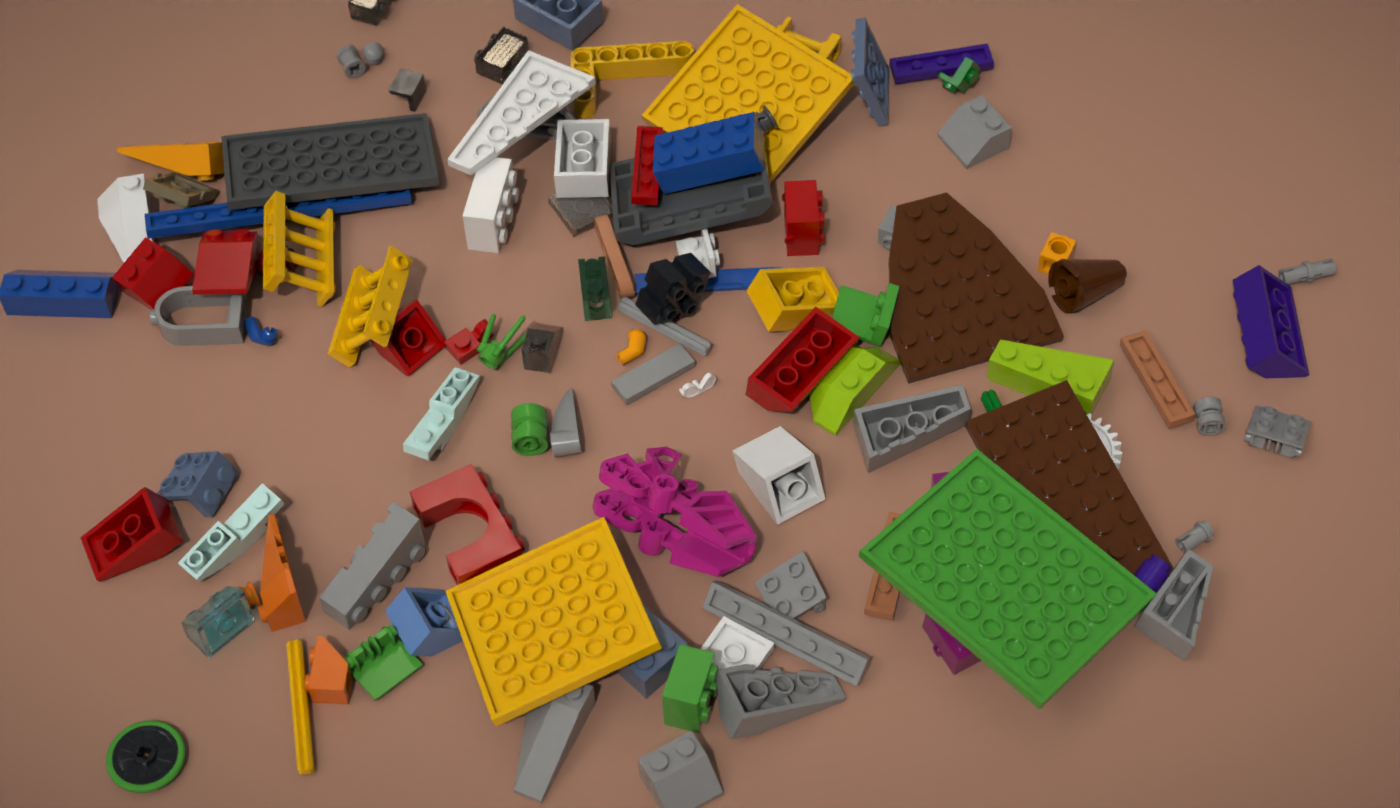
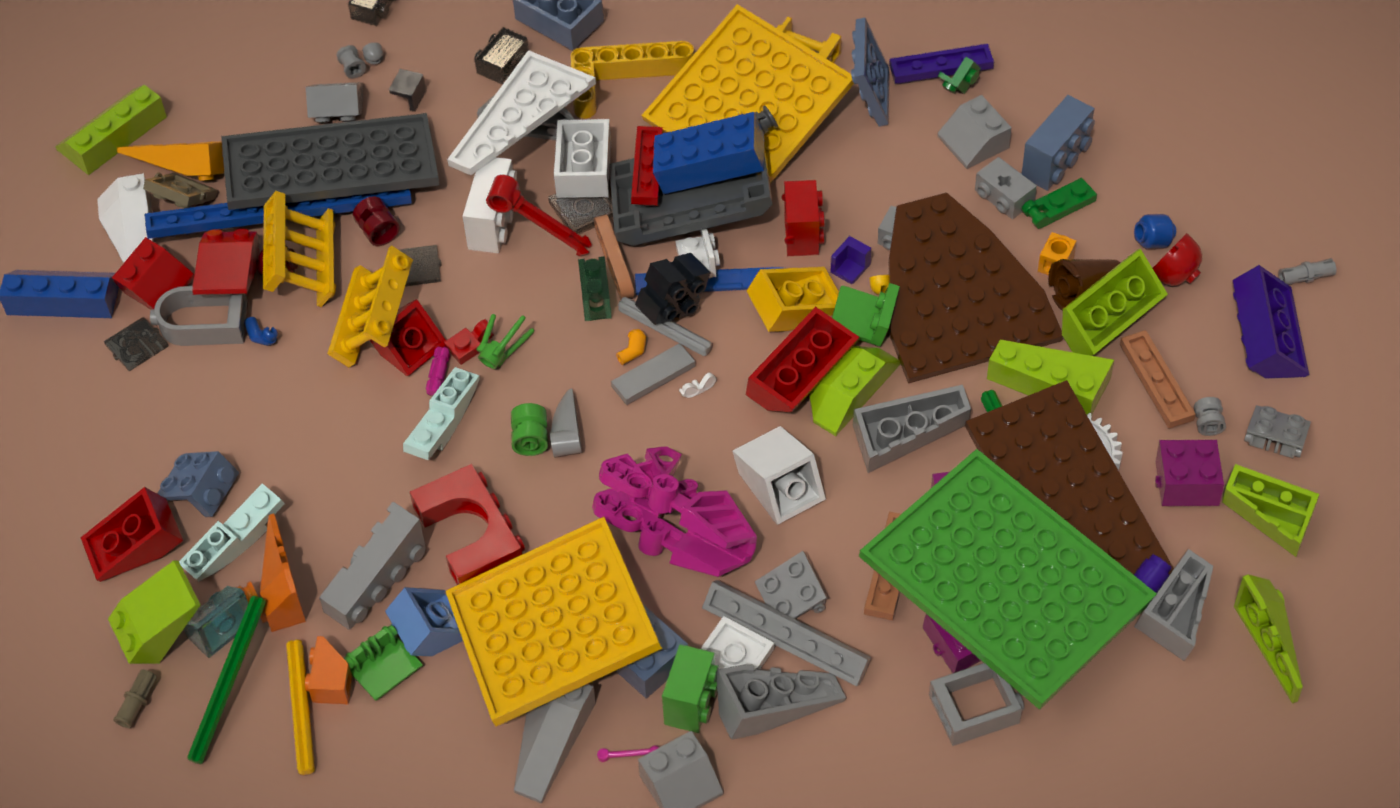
black wheel [106,720,186,793] -> none
clear smoke slope [522,323,563,373] -> none
light grey pin [1175,521,1214,554] -> none
none -> lime slope [55,84,167,175]
none -> clear smoke piece [104,316,169,371]
none -> lime slope [108,560,201,664]
none -> dark tan axle [113,669,156,729]
none -> green axle [187,596,266,764]
none -> light grey slope [306,82,363,122]
none -> dark red wheel [353,196,400,246]
none -> clear smoke piece [399,245,442,286]
none -> dark pink axle [426,347,450,396]
none -> red piece [486,175,592,257]
none -> dark pink hinge [597,745,659,762]
none -> dark purple panel [830,236,871,284]
none -> yellow hinge [869,275,889,295]
none -> light grey window [929,663,1024,746]
none -> light grey brick [975,157,1037,219]
none -> green plate [1021,177,1097,229]
none -> sand blue brick [1022,95,1095,191]
none -> lime slope [1062,249,1168,355]
none -> blue head [1134,214,1176,249]
none -> red cylinder [1153,233,1203,286]
none -> magenta brick [1155,440,1224,506]
none -> lime wedge [1222,464,1319,557]
none -> lime wedge [1234,574,1303,704]

